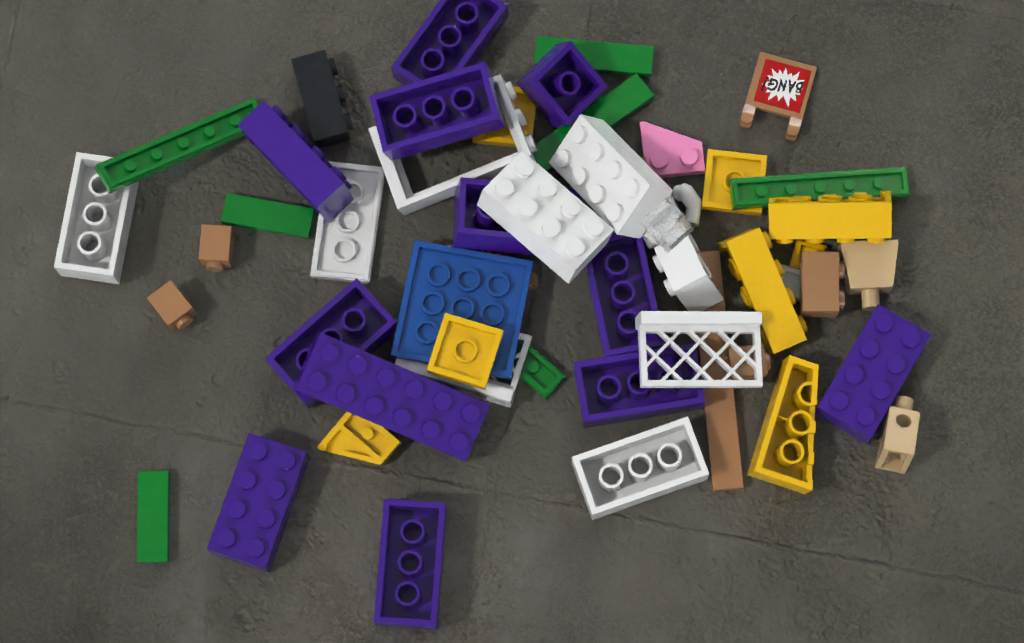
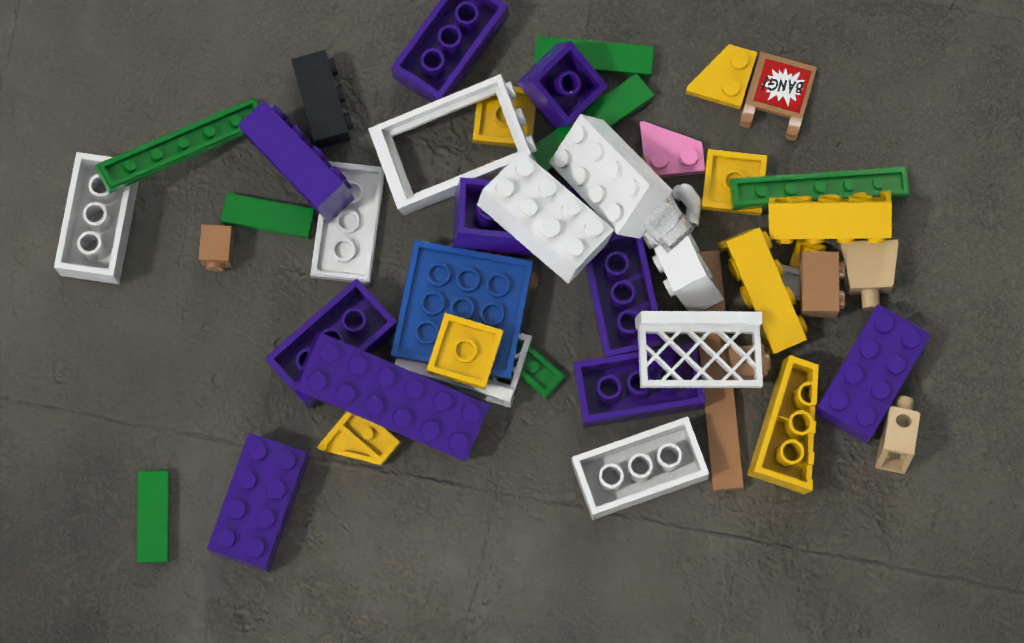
medium nougat brick [147,280,196,332] -> none
dark purple brick [369,61,506,161] -> none
dark purple brick [374,499,447,631] -> none
none -> yellow wing [686,44,757,110]

